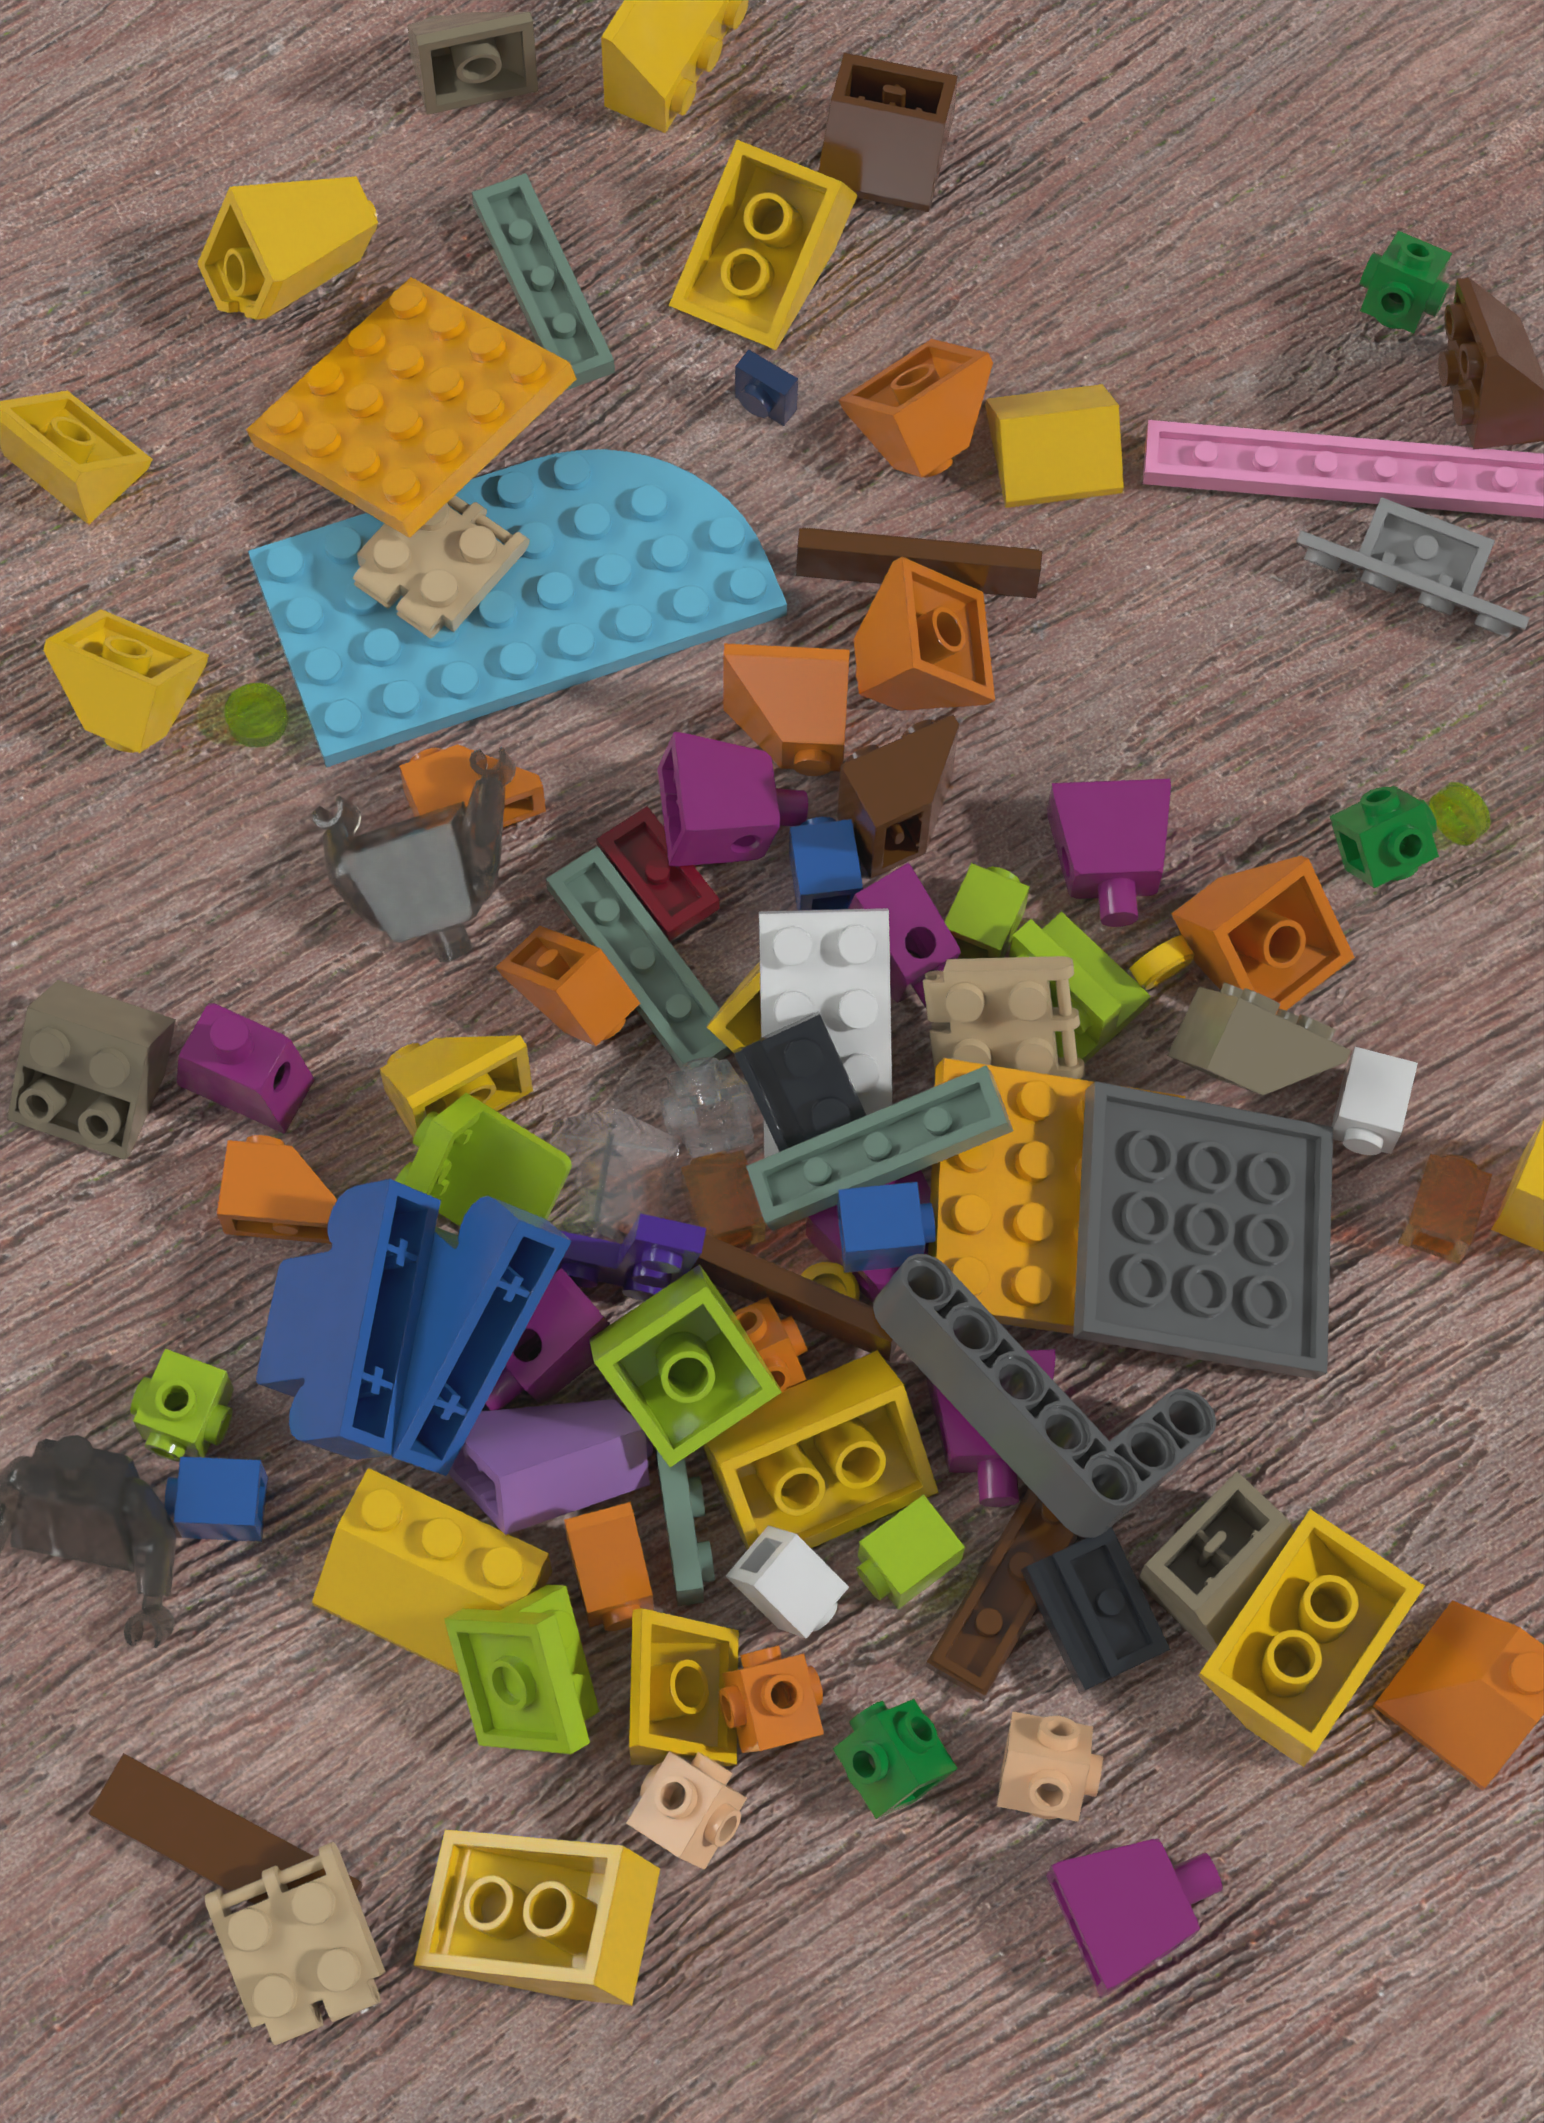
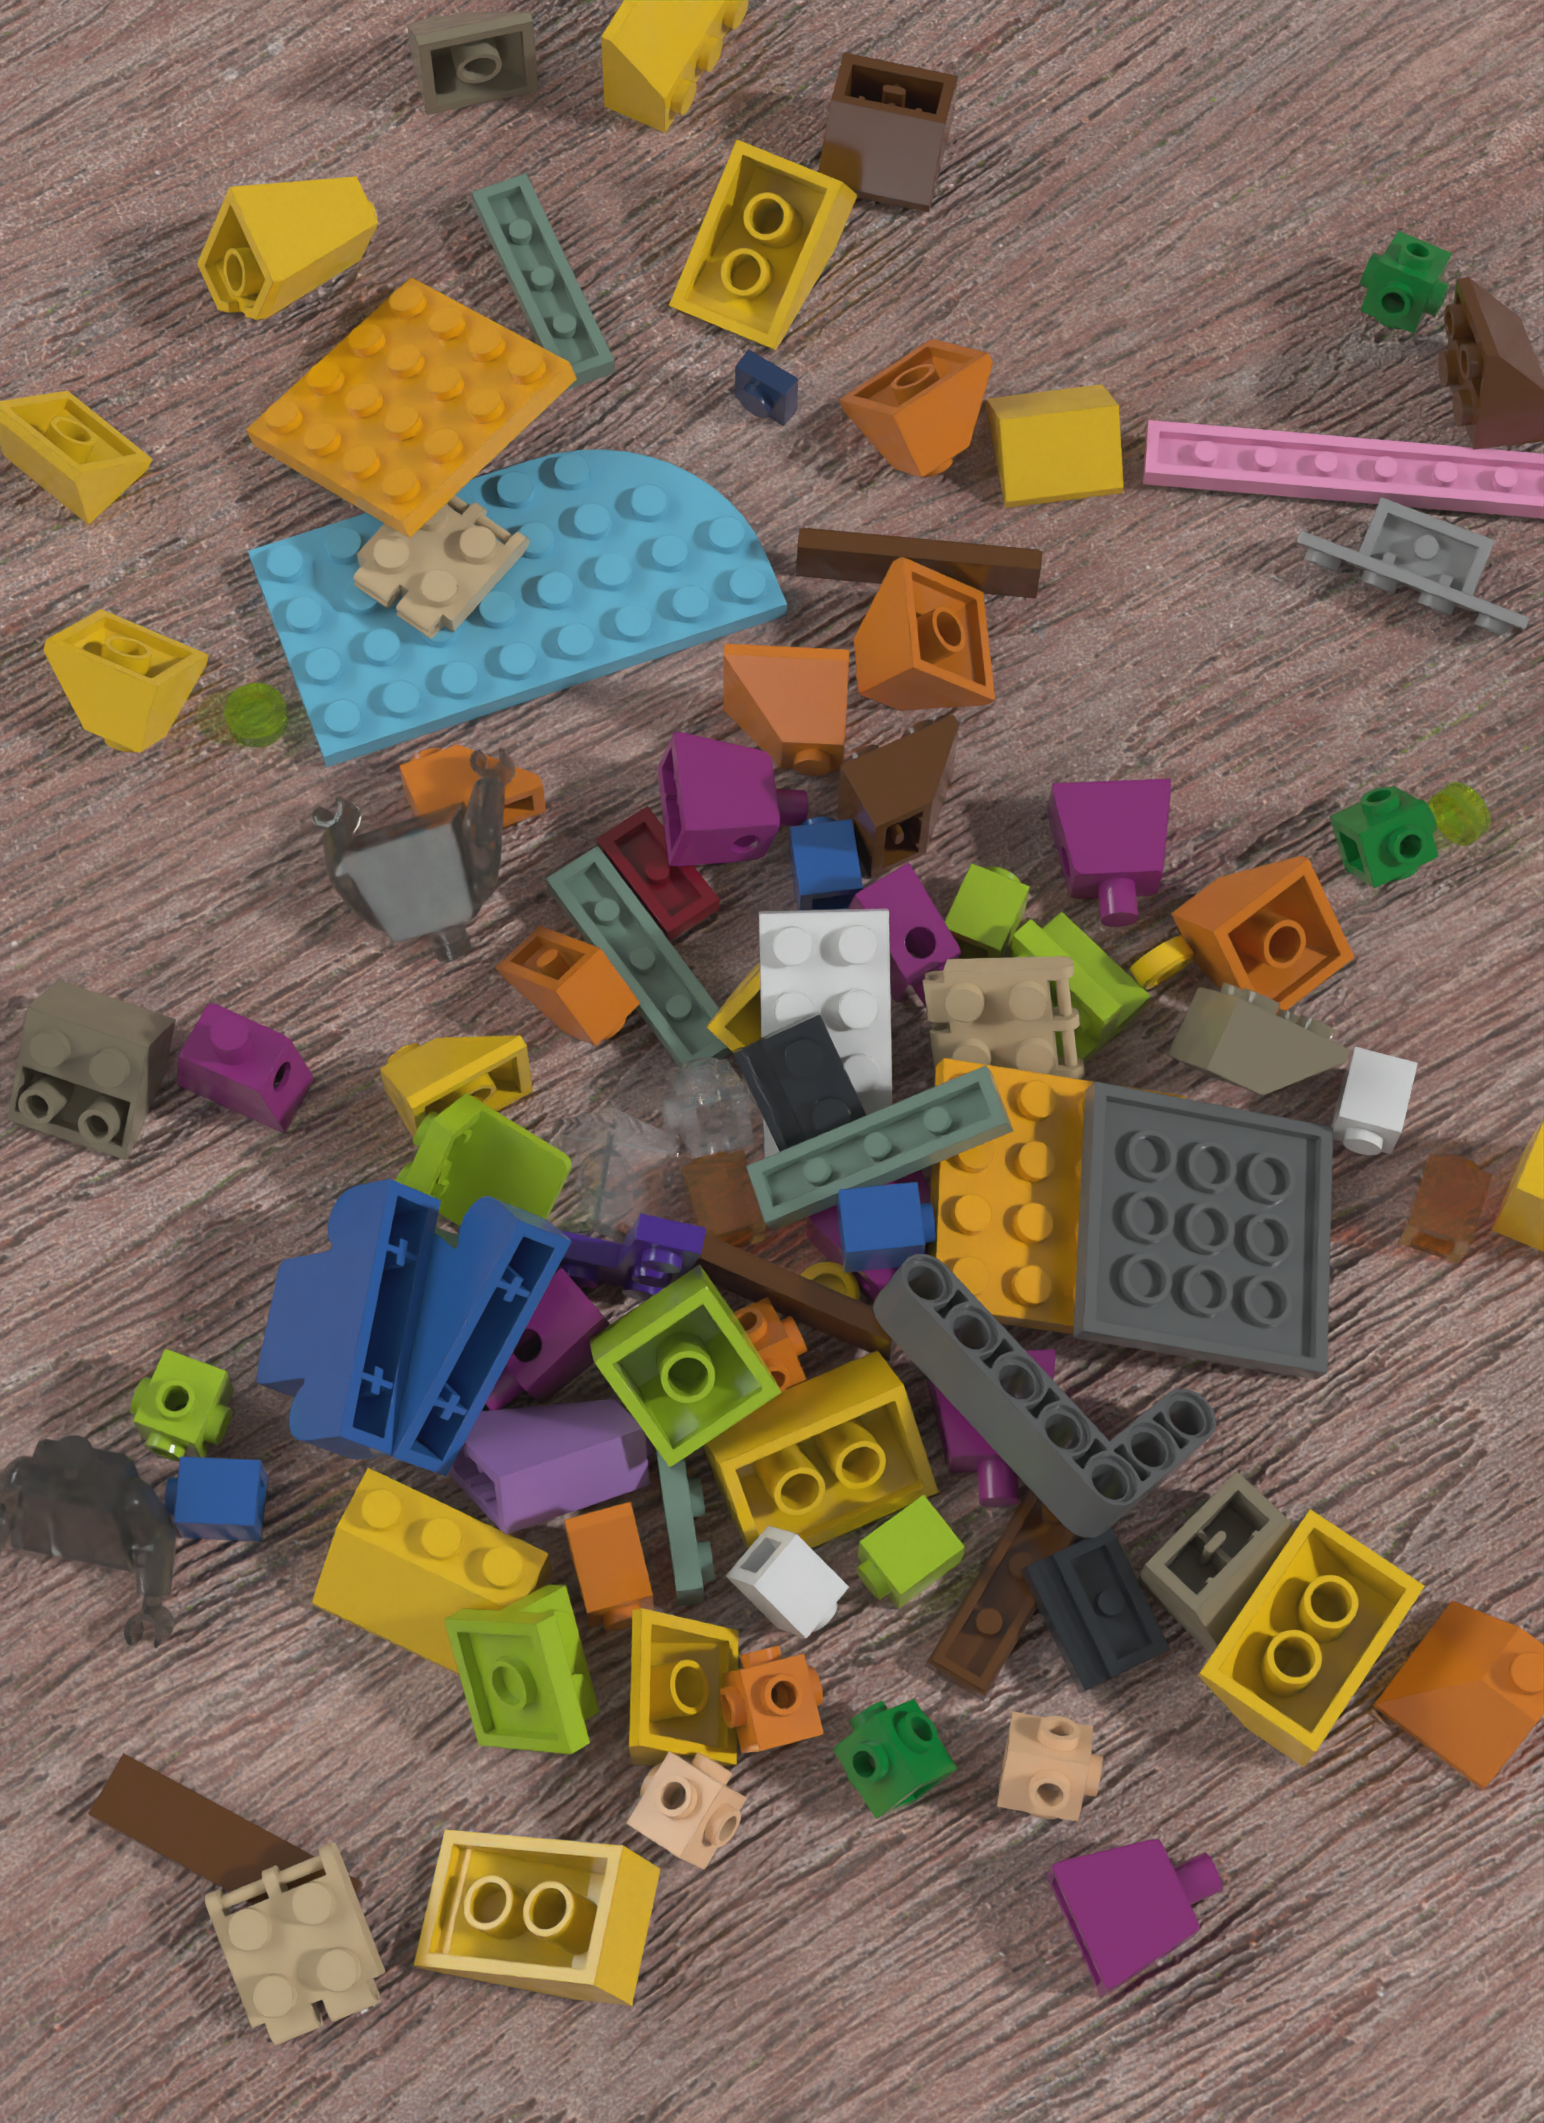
orange slope [217,1135,337,1244] -> none

